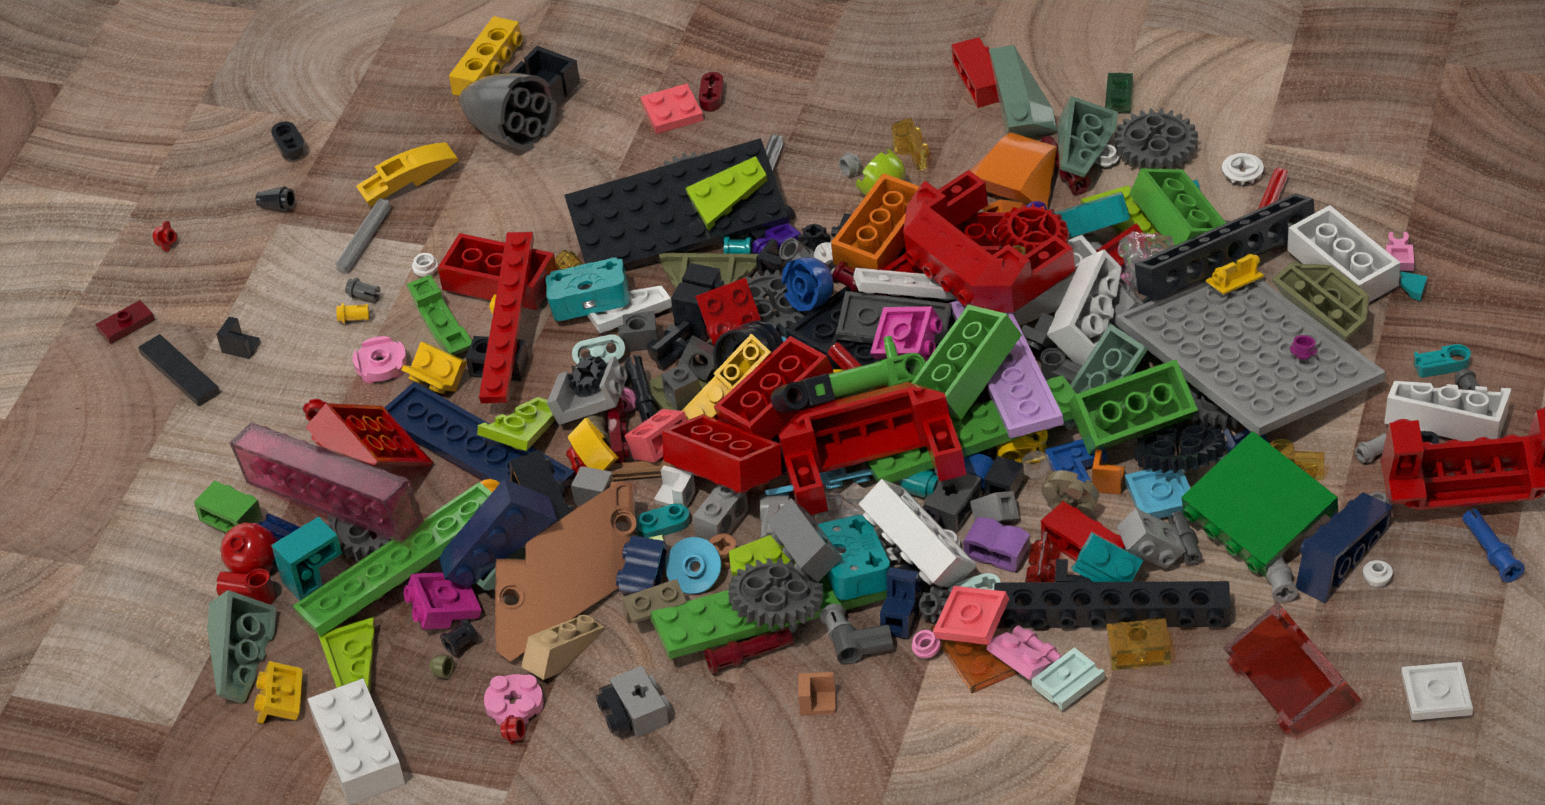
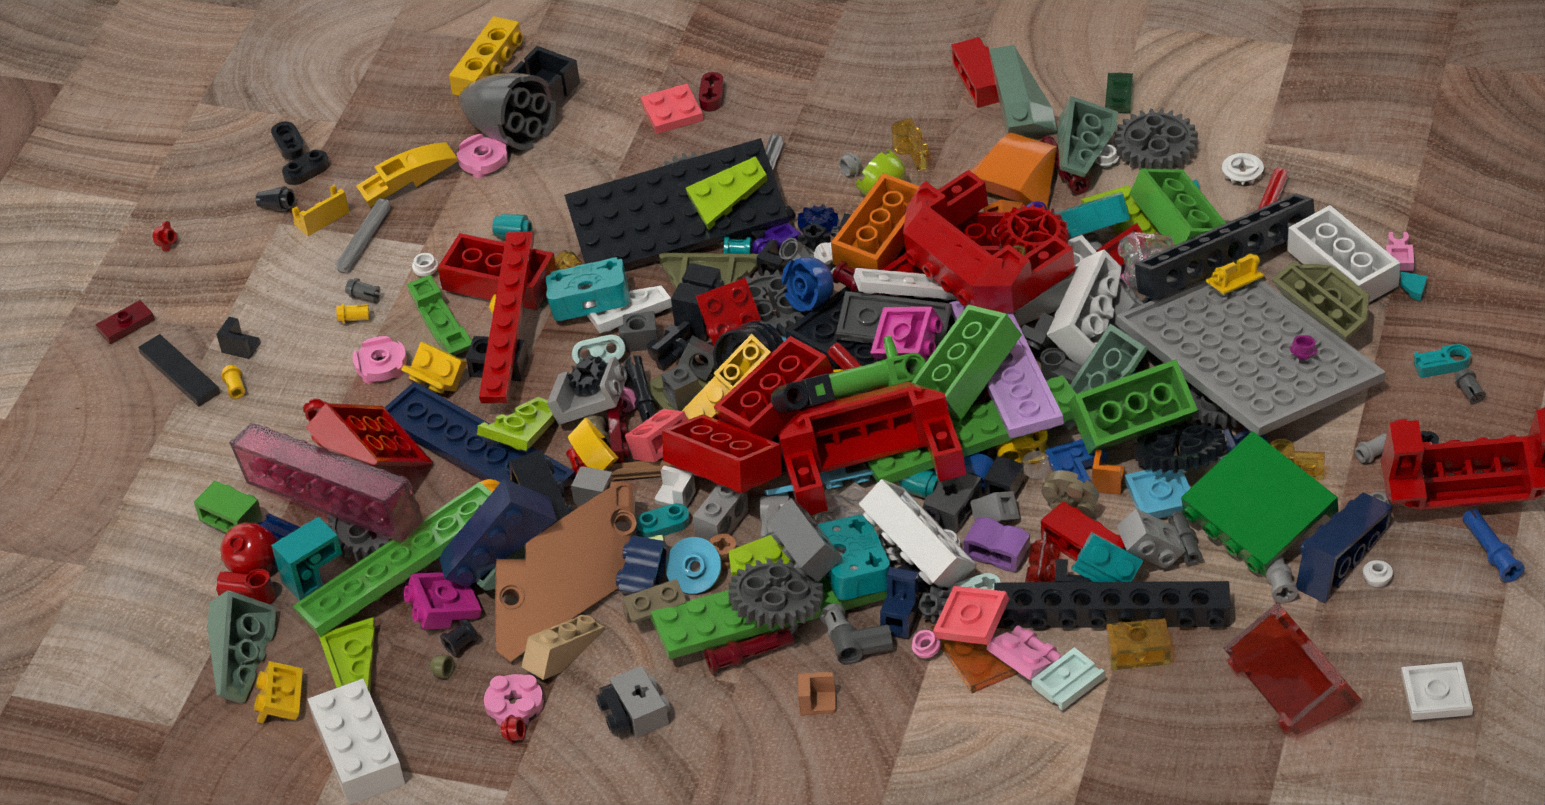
white wedge [1384,381,1511,441] -> none
none -> yellow pin [221,365,246,399]
none -> black plate [282,149,329,185]
none -> yellow hinge [292,184,350,236]
none -> bright pink plate [457,134,508,178]
none -> teal brick [492,214,532,240]
none -> clear blue gear [797,204,838,234]

